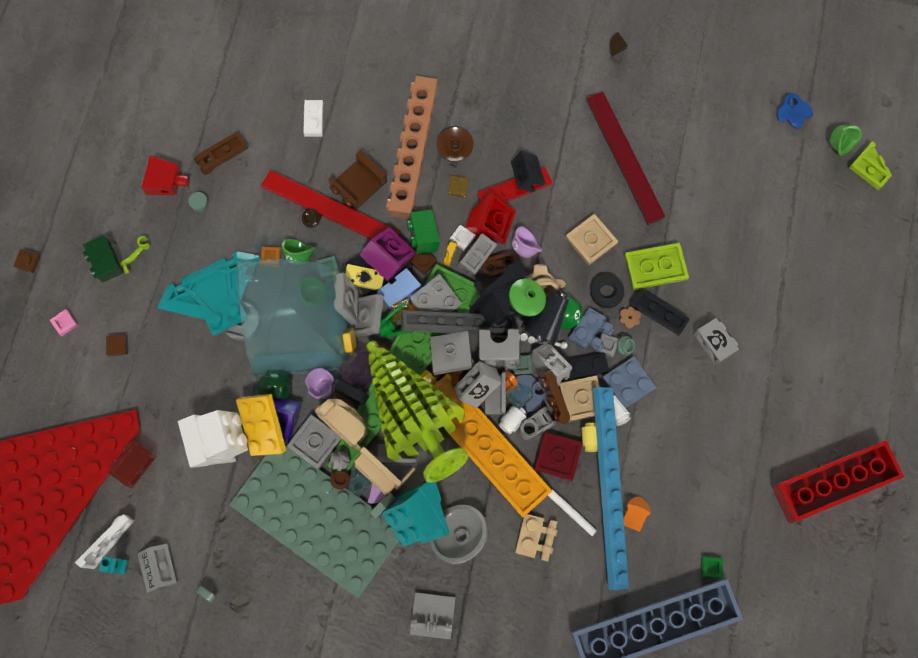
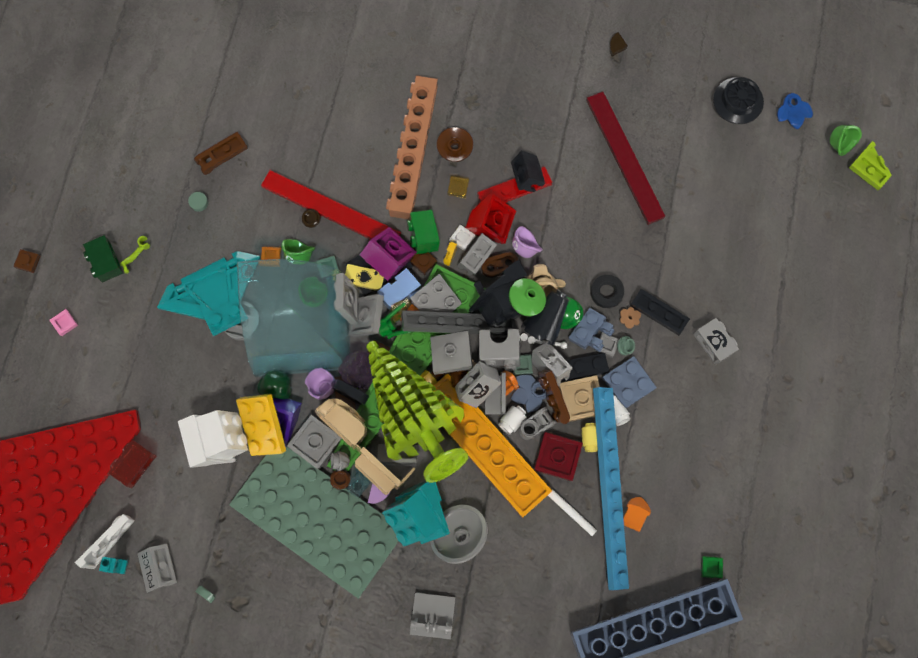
reddish brown tile [106,335,128,356] -> none
red torso [141,156,190,195] -> none
white plate [304,100,324,137] -> none
reddish brown panel [328,150,387,211] -> none
yellow tile [342,328,357,353] -> none
sand green tile [370,493,396,519] -> none
clear light blue tile [506,384,533,409] -> none
tan plate [515,514,558,562] -> none
tan plate [565,214,618,266] -> none
lime plate [624,243,689,290] -> none
red brick [772,440,905,524] -> none
none -> black wheel [713,77,764,124]

